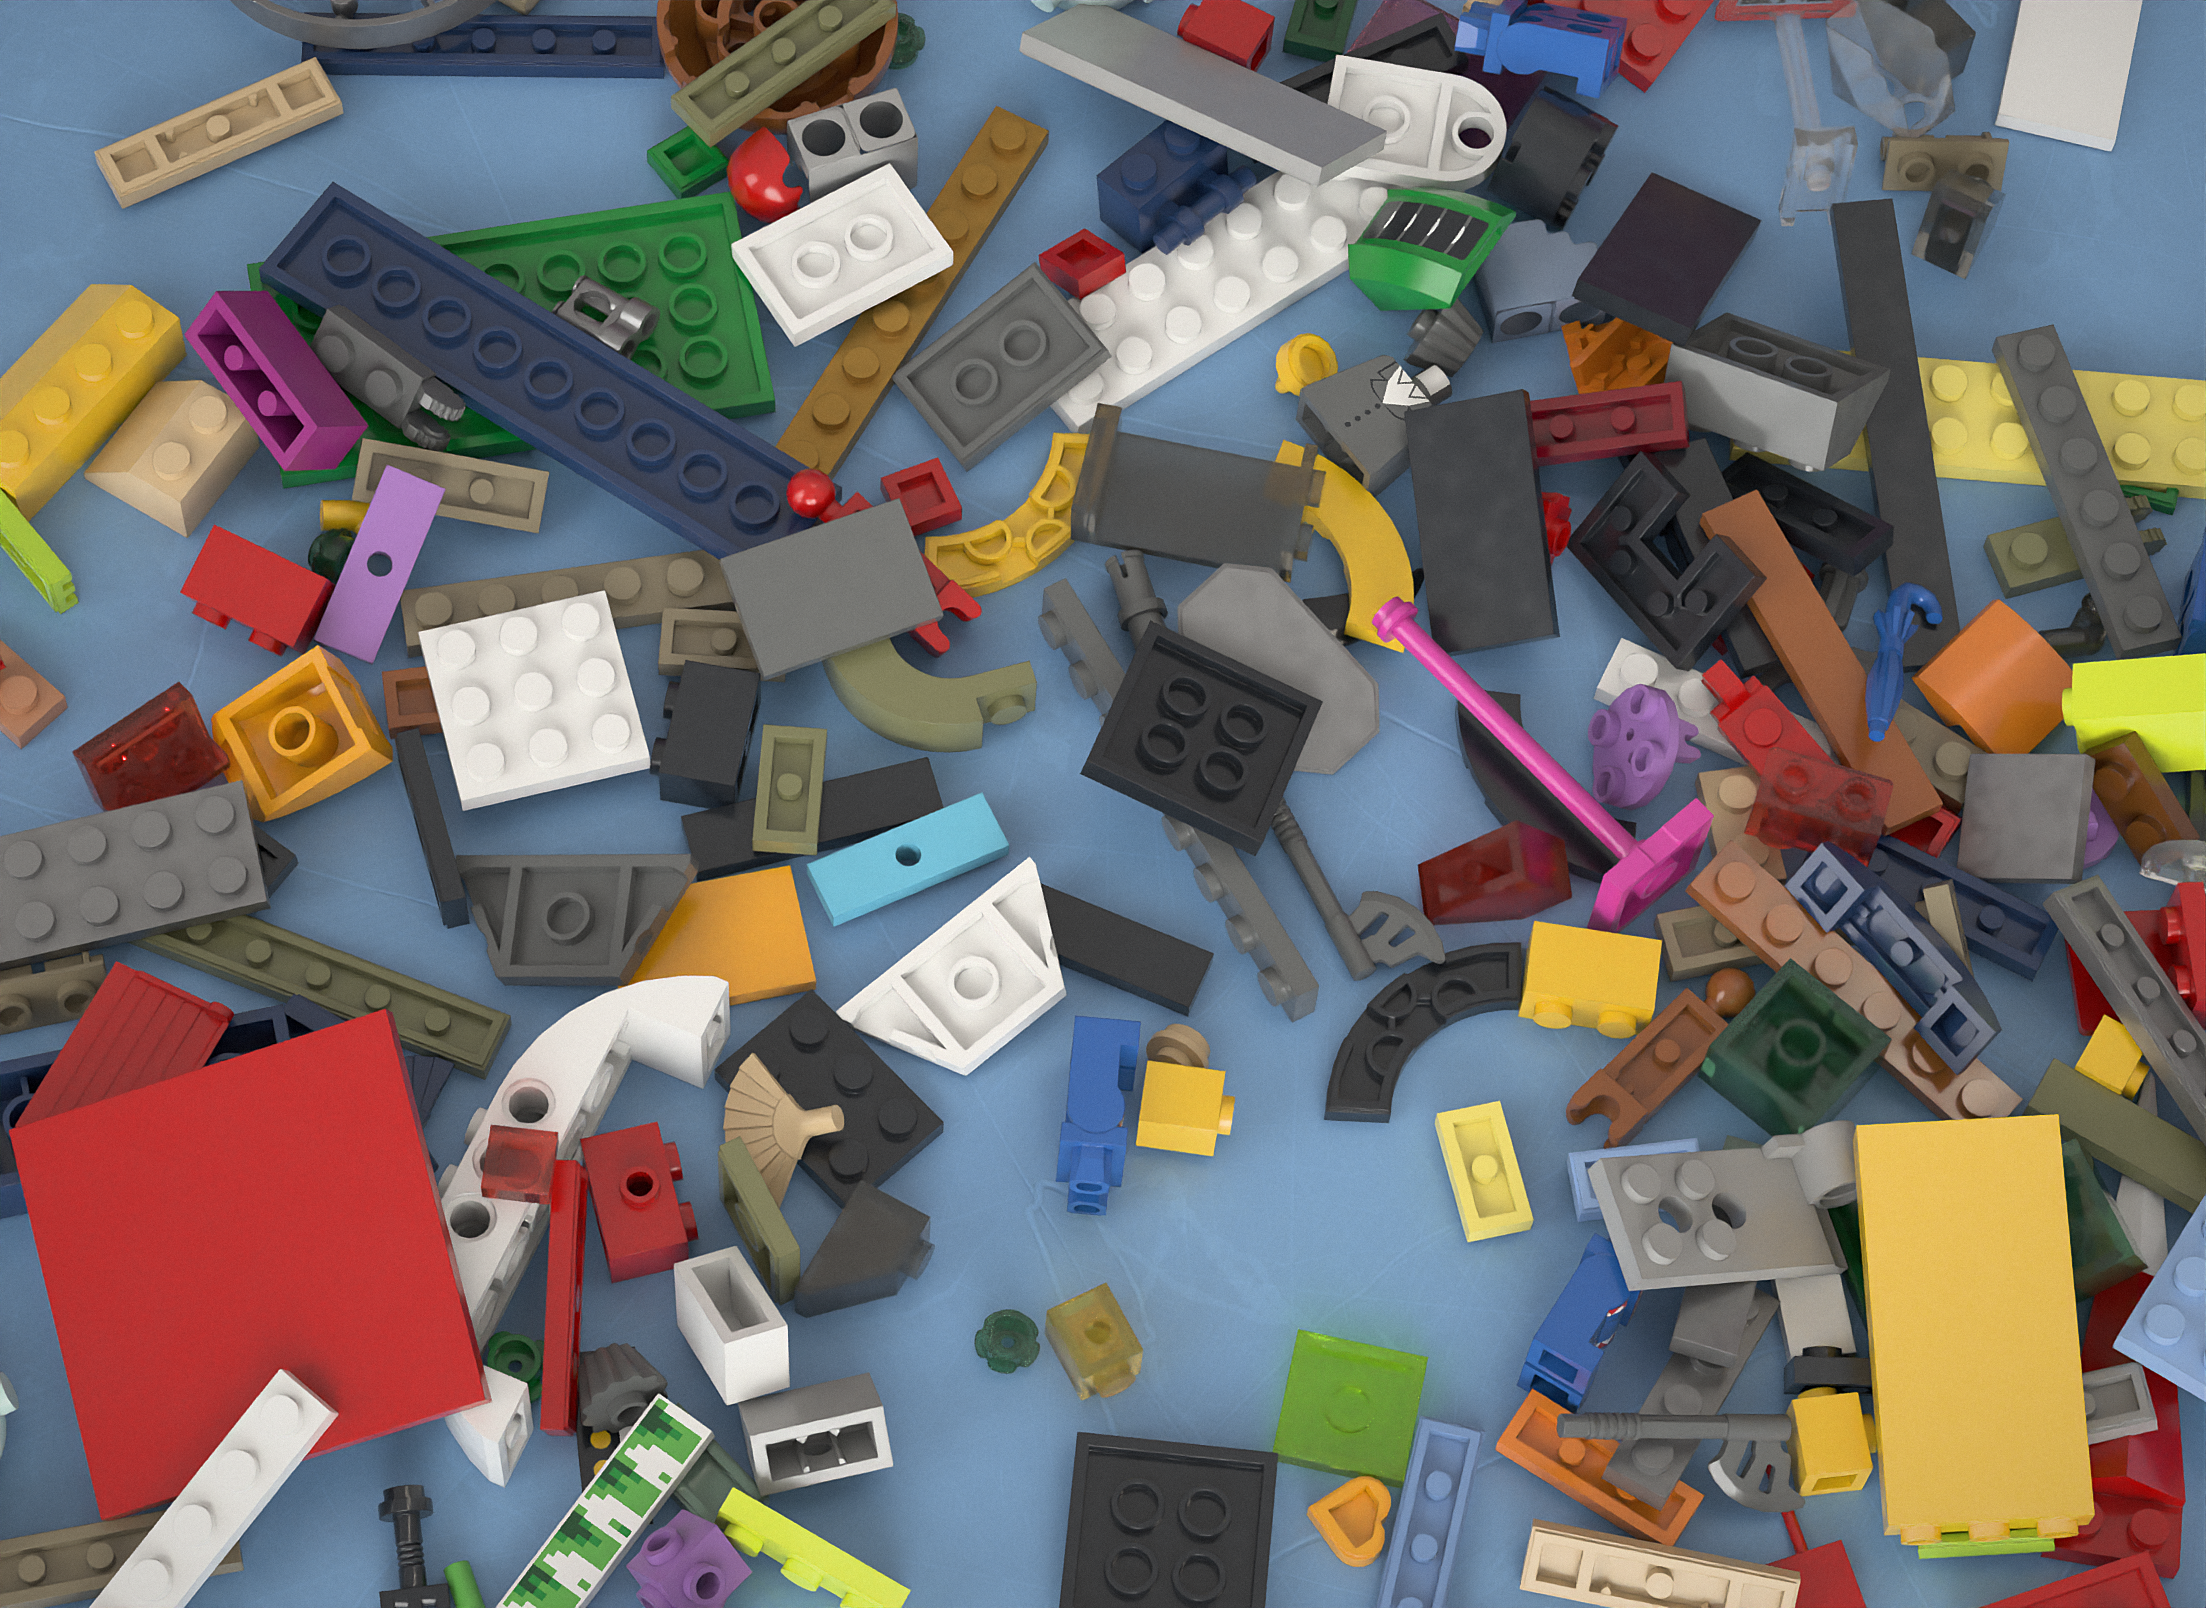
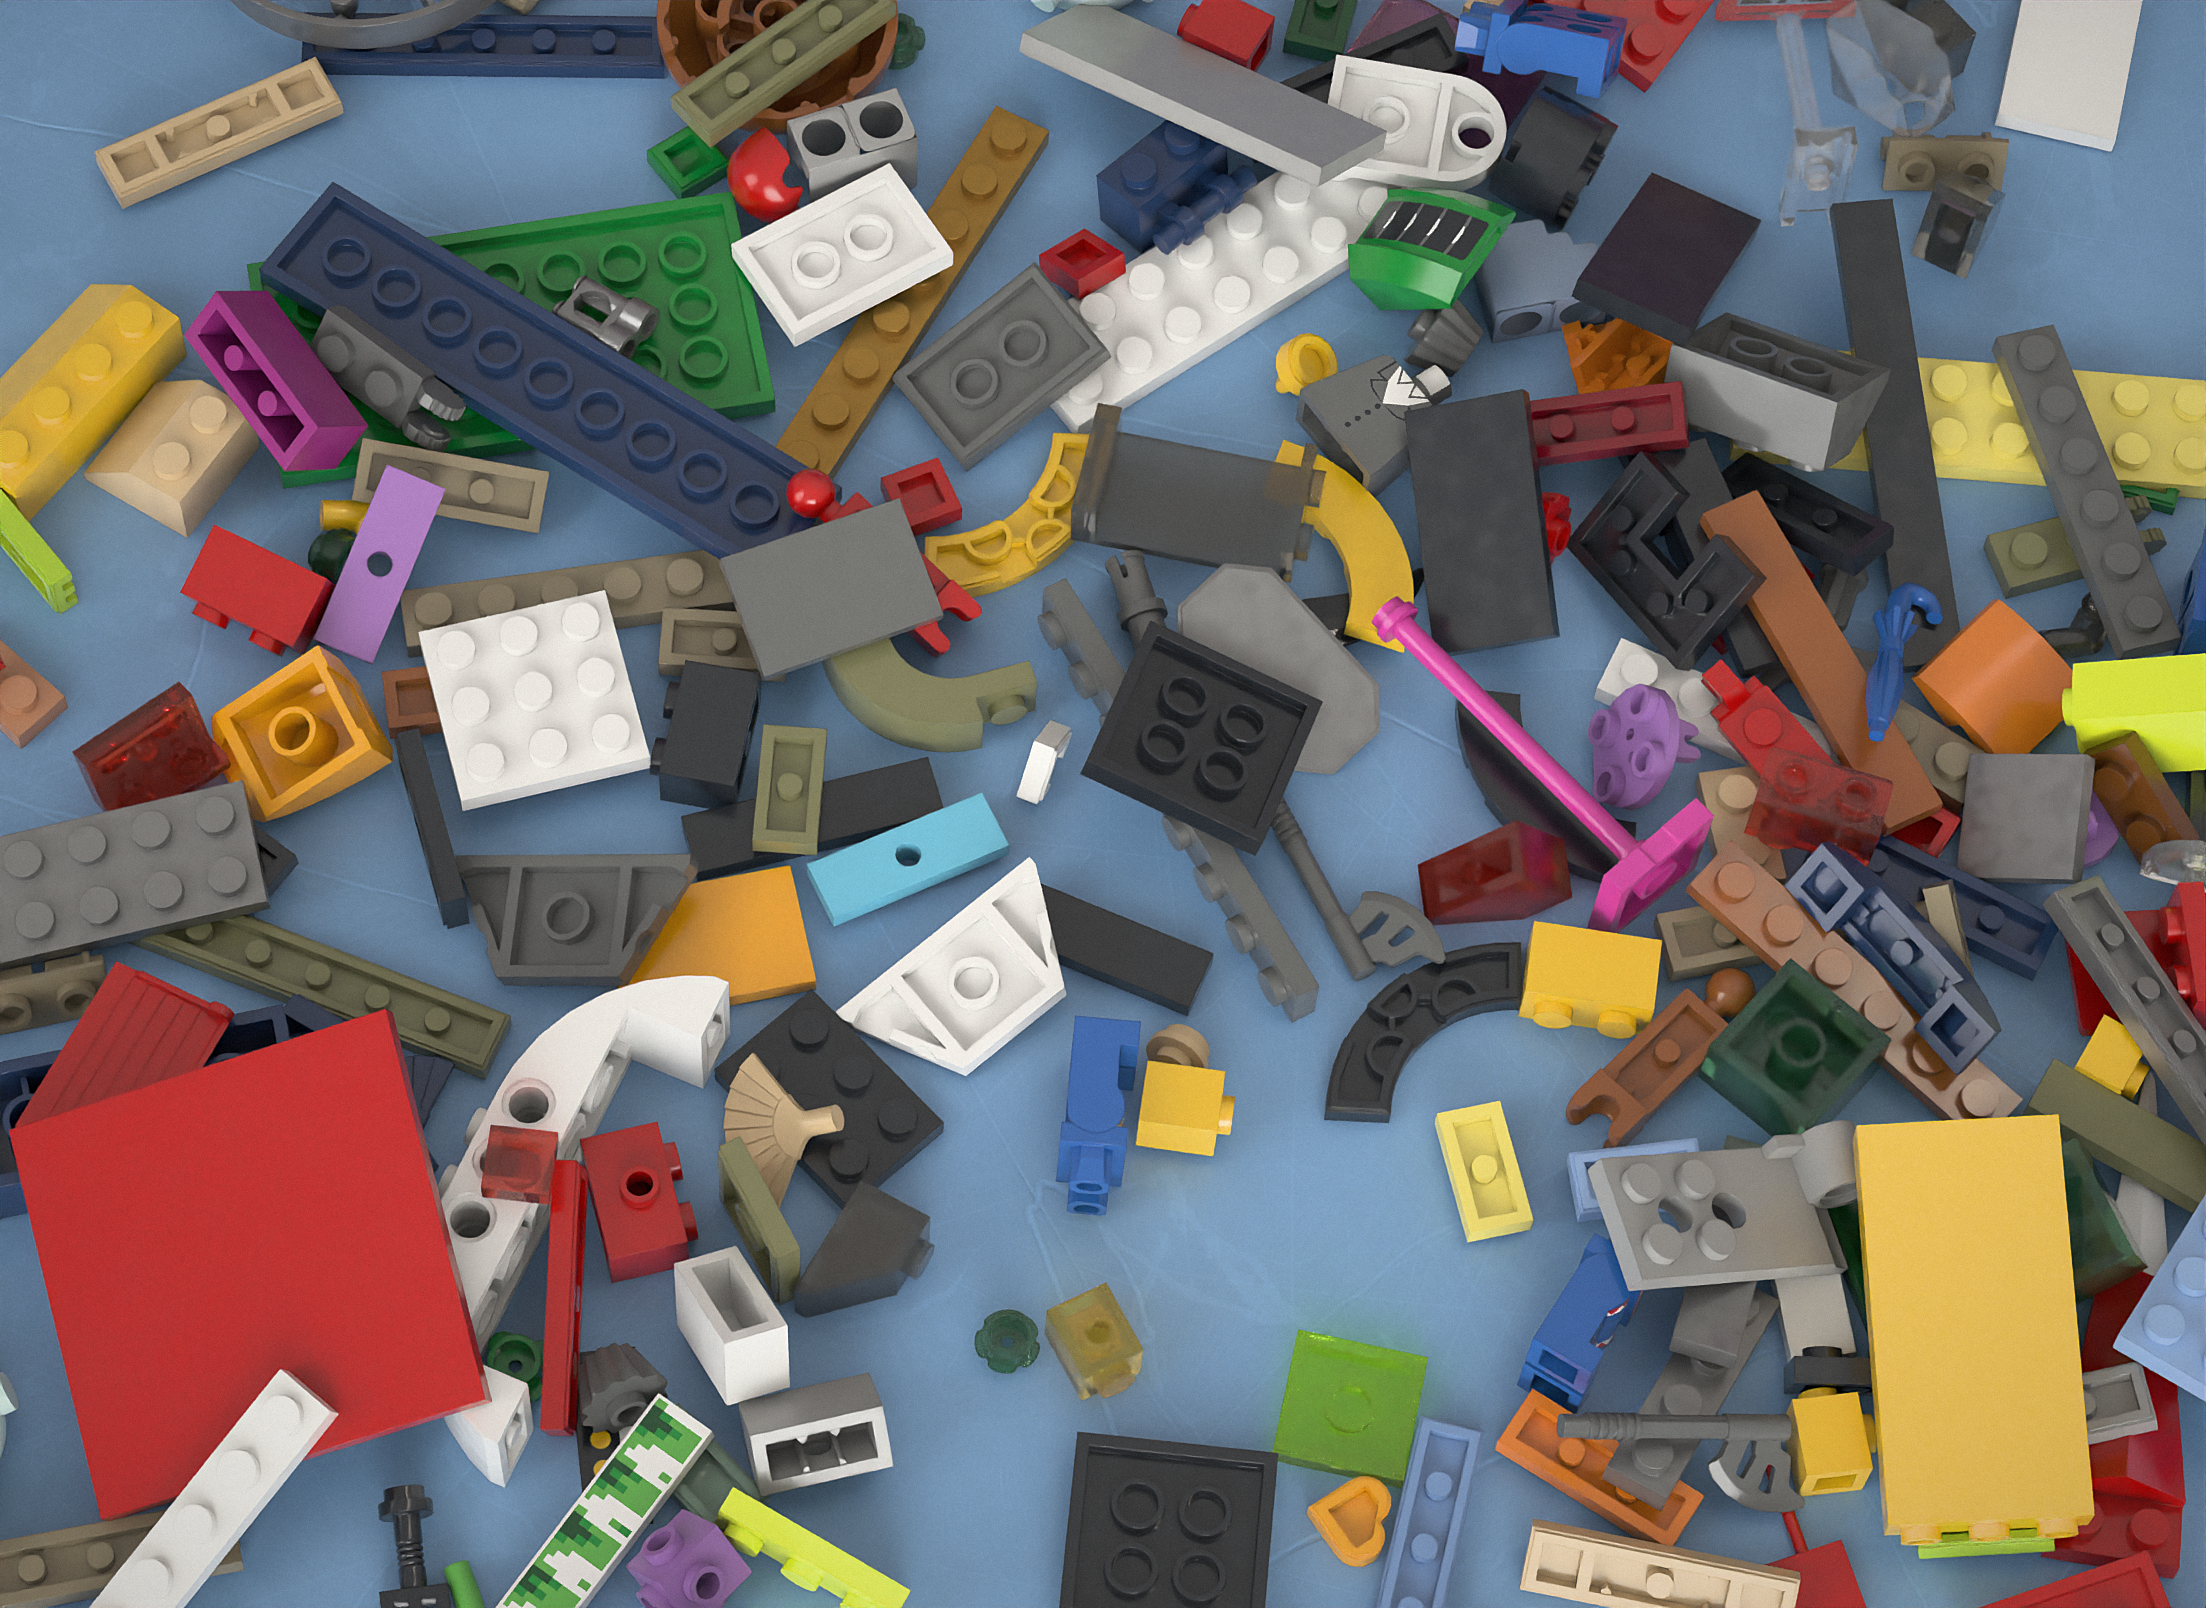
none -> white tile [1016,720,1072,804]

